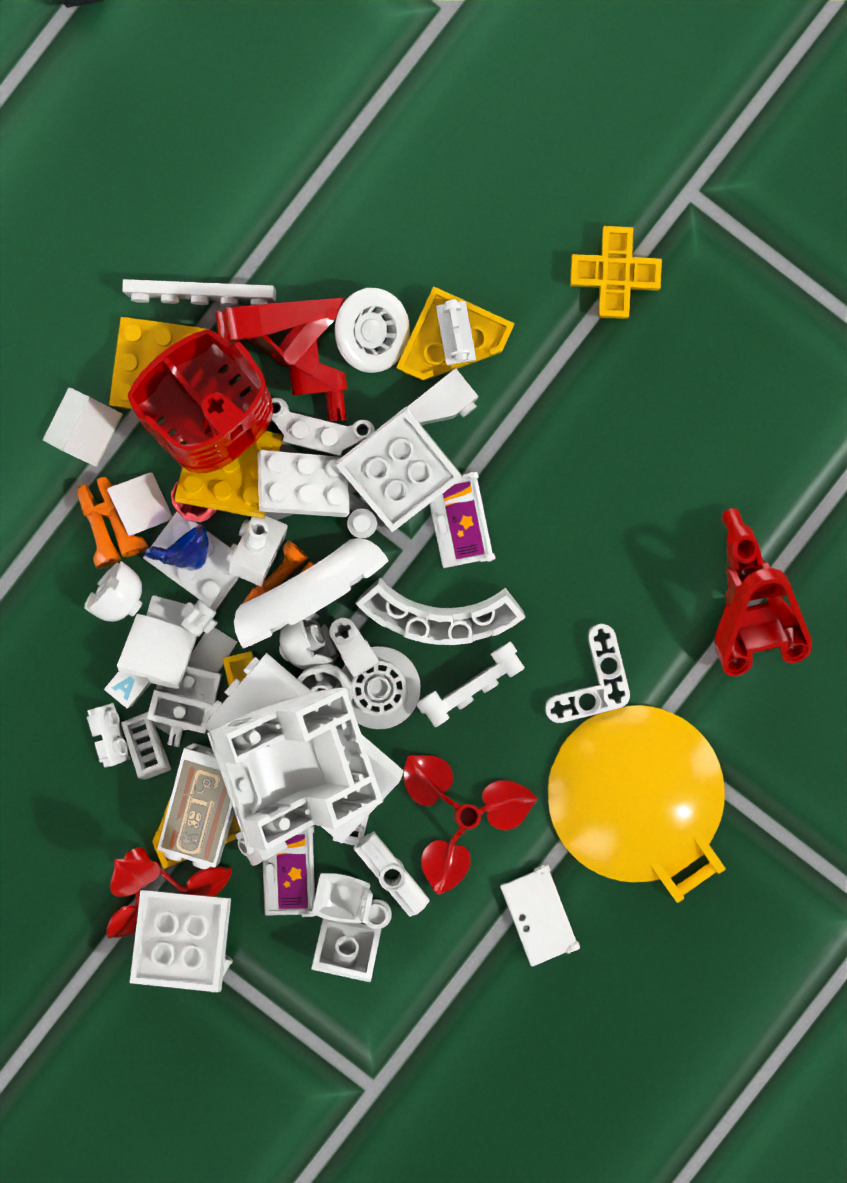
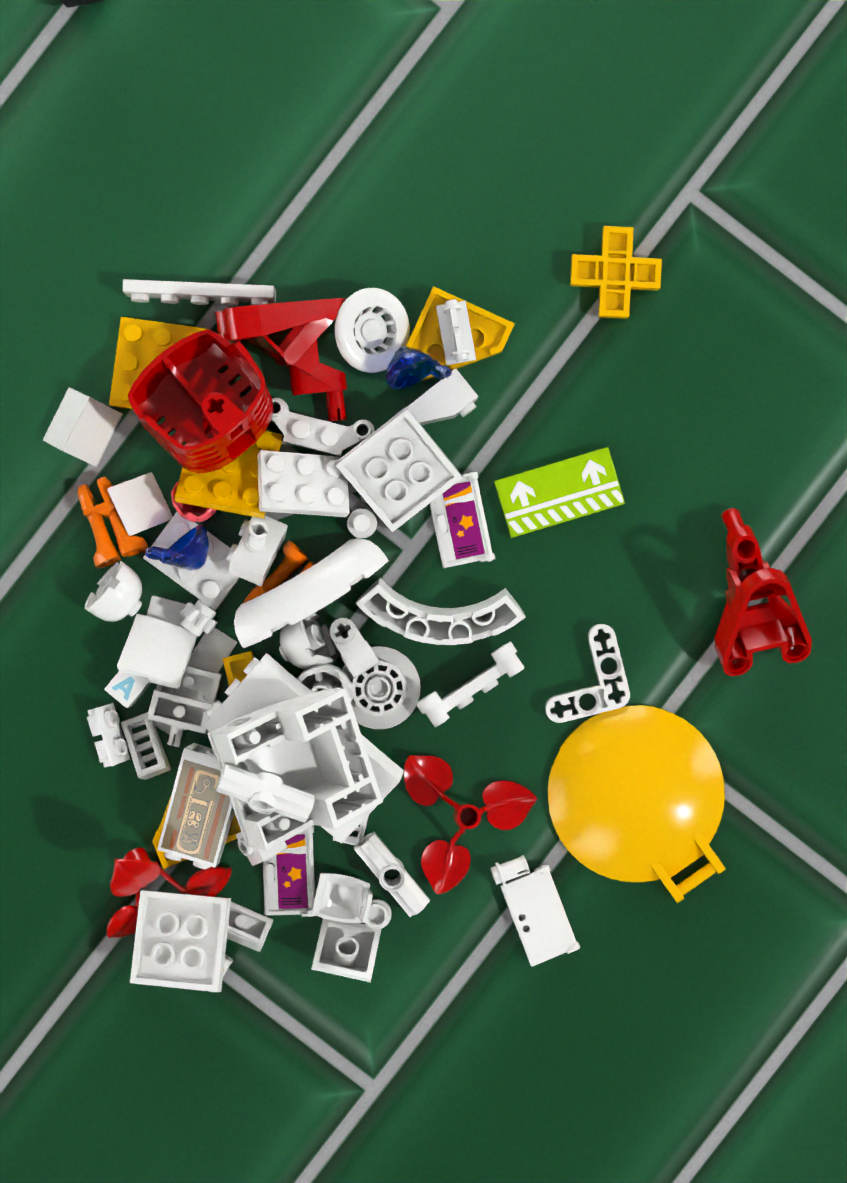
none -> white piece [216,764,315,823]
none -> white slope [227,902,274,952]
none -> clear blue hat [386,346,452,390]
none -> white pin [490,855,530,886]
none -> lime tile [494,447,625,538]

